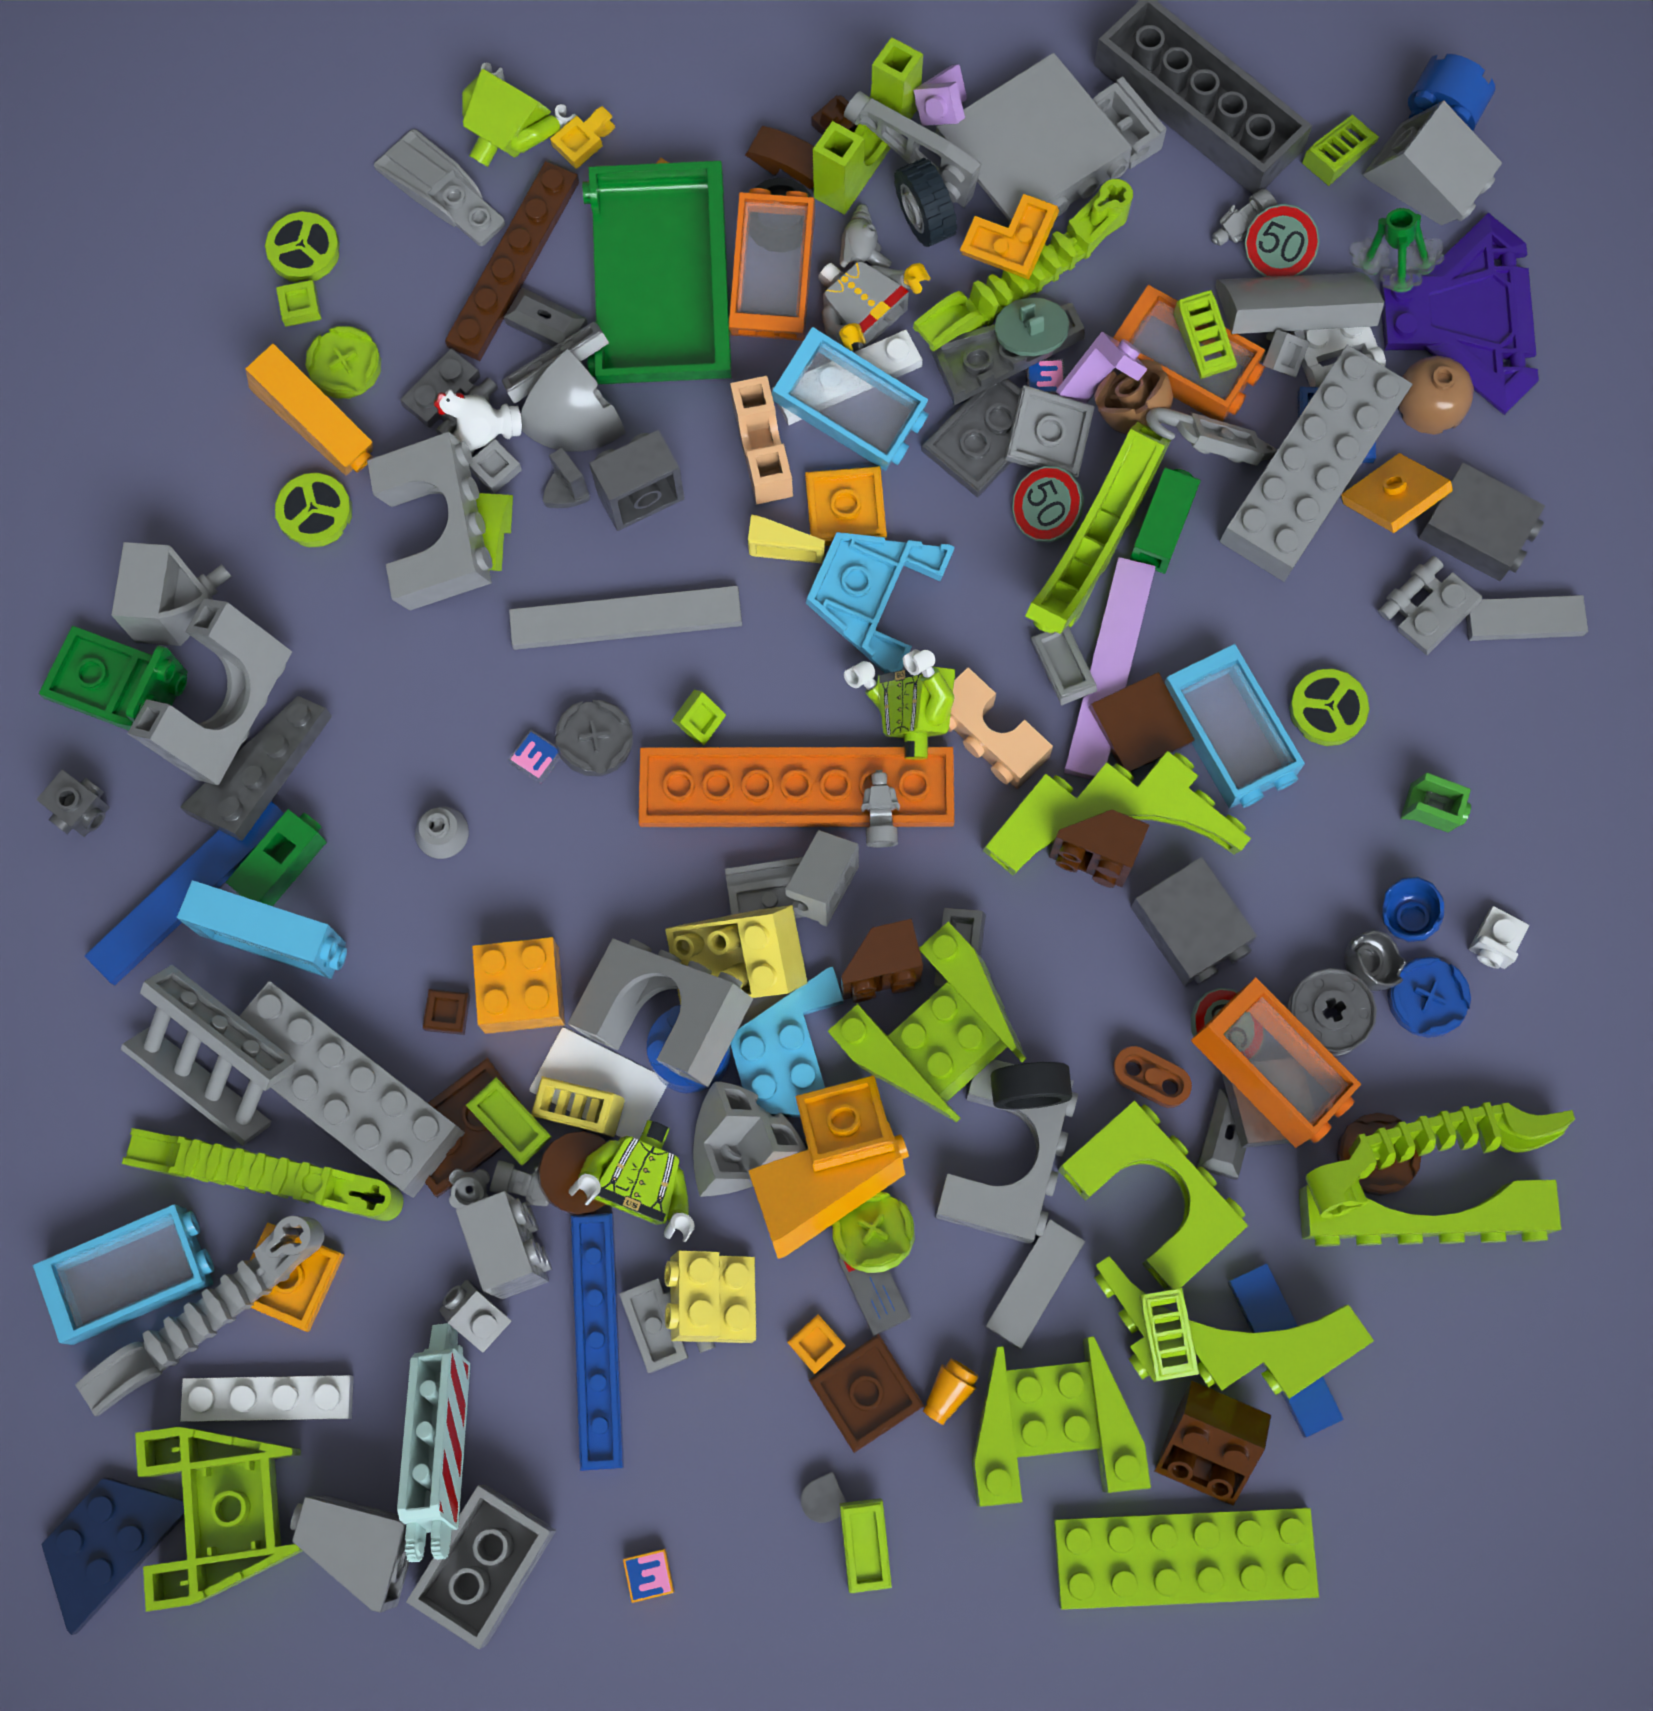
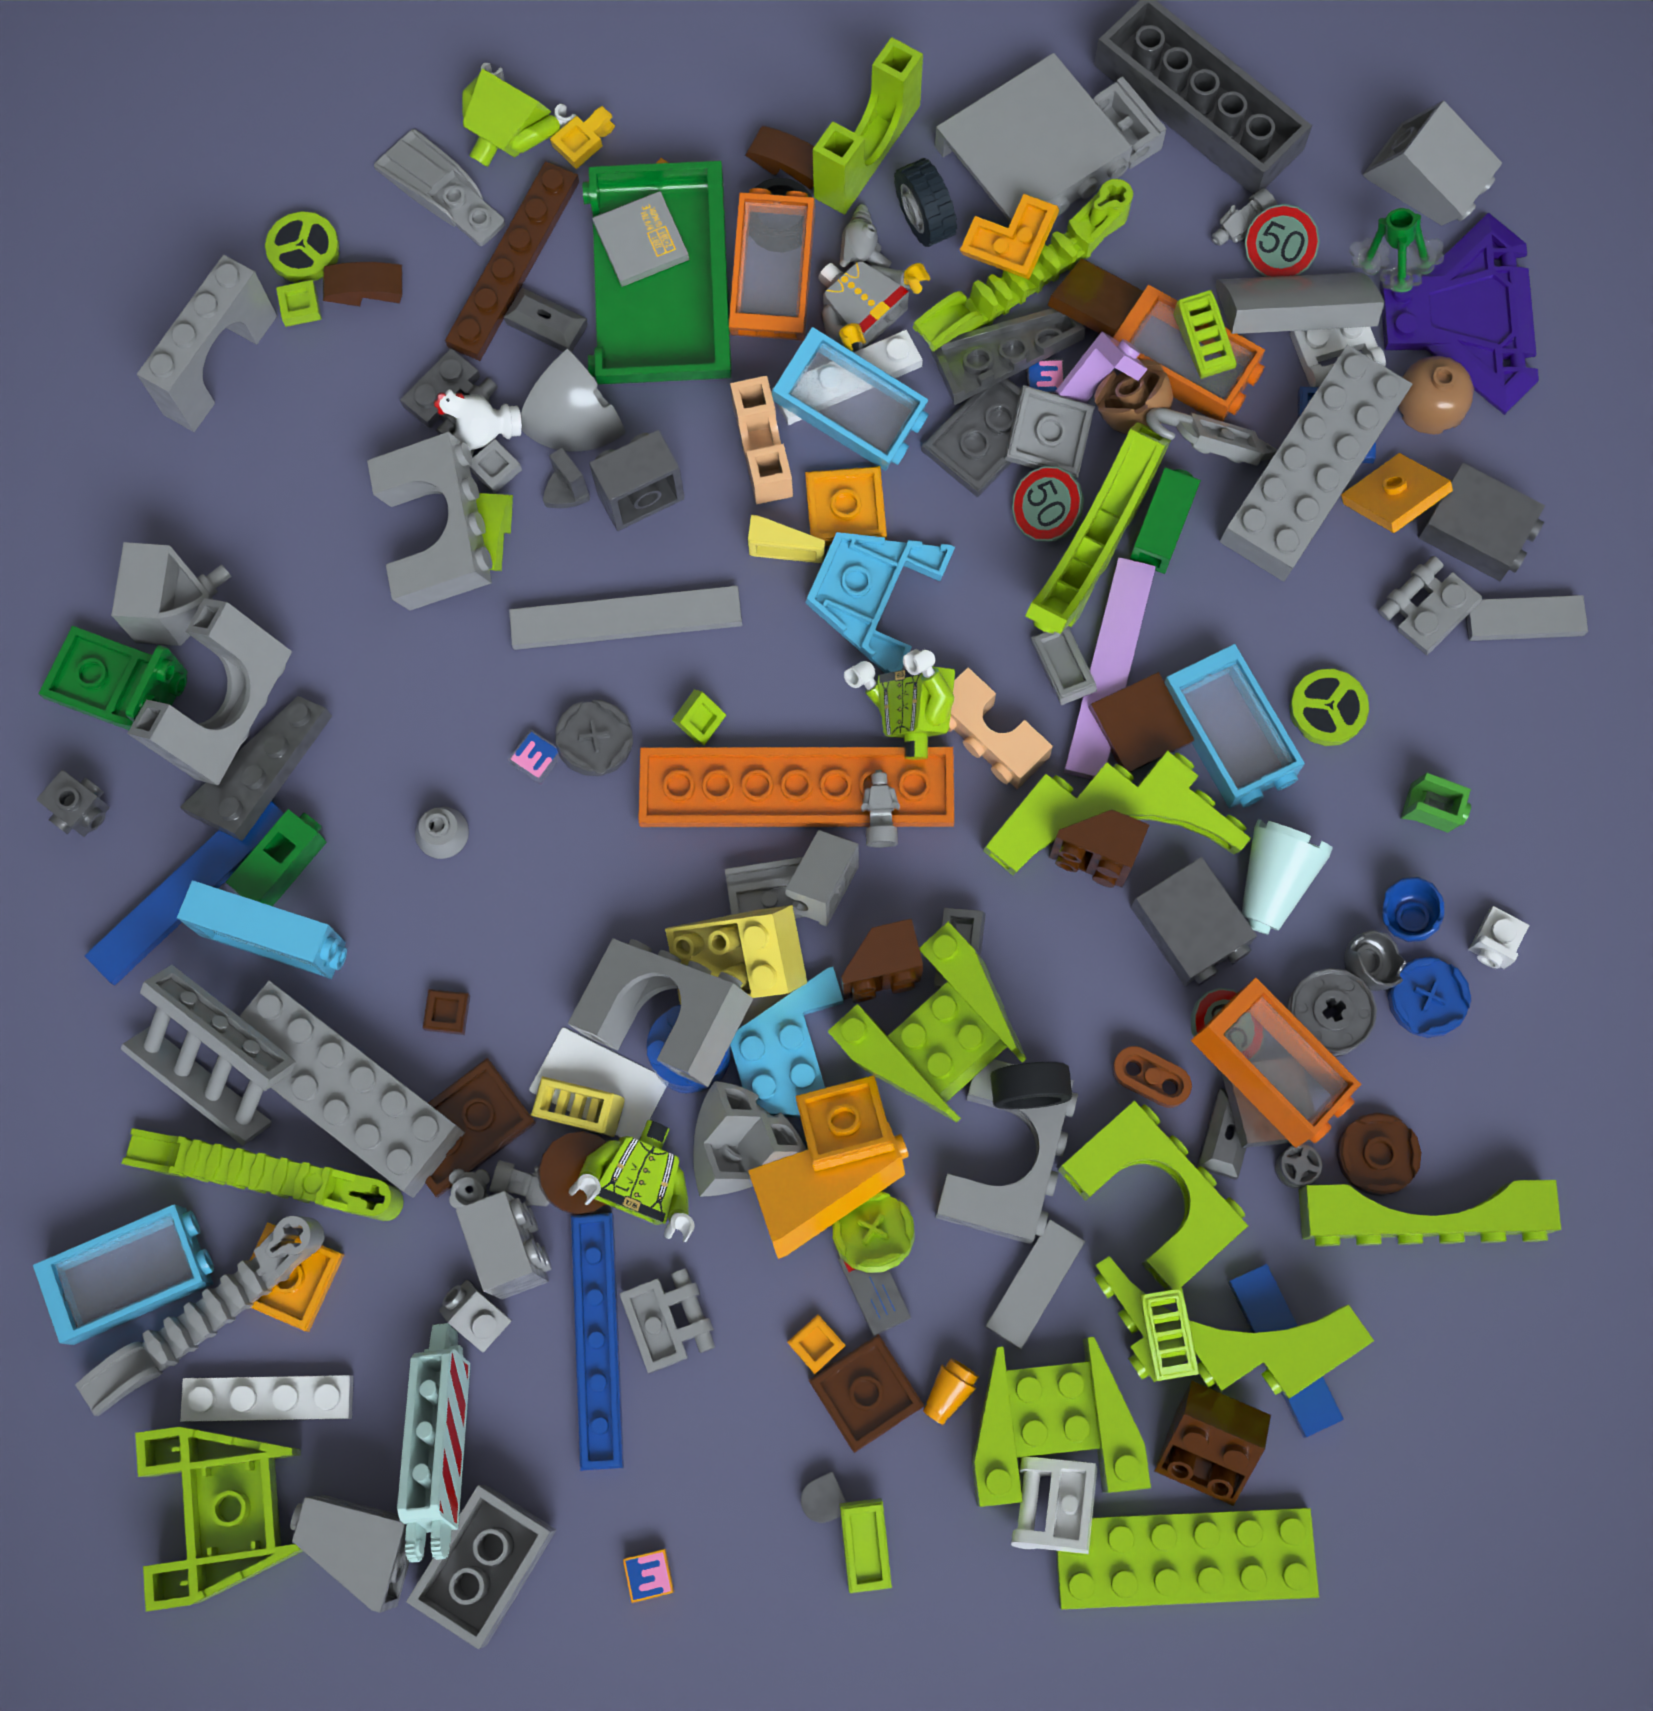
dark blue wing [41,1478,184,1635] -> none
light orange slope [245,344,373,476] -> none
lime tile [275,473,352,548] -> none
lime tile [305,326,382,399] -> none
lime tile [466,1077,553,1166] -> none
light orange brick [472,937,565,1034] -> none
light grey tile [502,322,609,404] -> none
light yellow plate [664,1250,756,1343] -> none
reddish brown tile [811,95,859,135] -> none
light grey plate [844,91,981,208] -> none
lavender bracket [913,65,967,126] -> none
sand green piece [994,297,1069,357] -> none
light grey tile [1261,329,1310,378] -> none
lime slope [1302,114,1379,186] -> none
lime piece [1305,1102,1575,1218] -> none
blue brick [1408,54,1496,131] -> none
none -> light grey arch [137,254,277,432]
none -> reddish brown slope [323,262,402,307]
none -> light grey tile [592,191,689,287]
none -> white plate [1011,1457,1097,1554]
none -> reddish brown tile [1048,258,1144,338]
none -> light aqua cone [1241,819,1333,935]
none -> flat silver wheel [1275,1144,1322,1189]

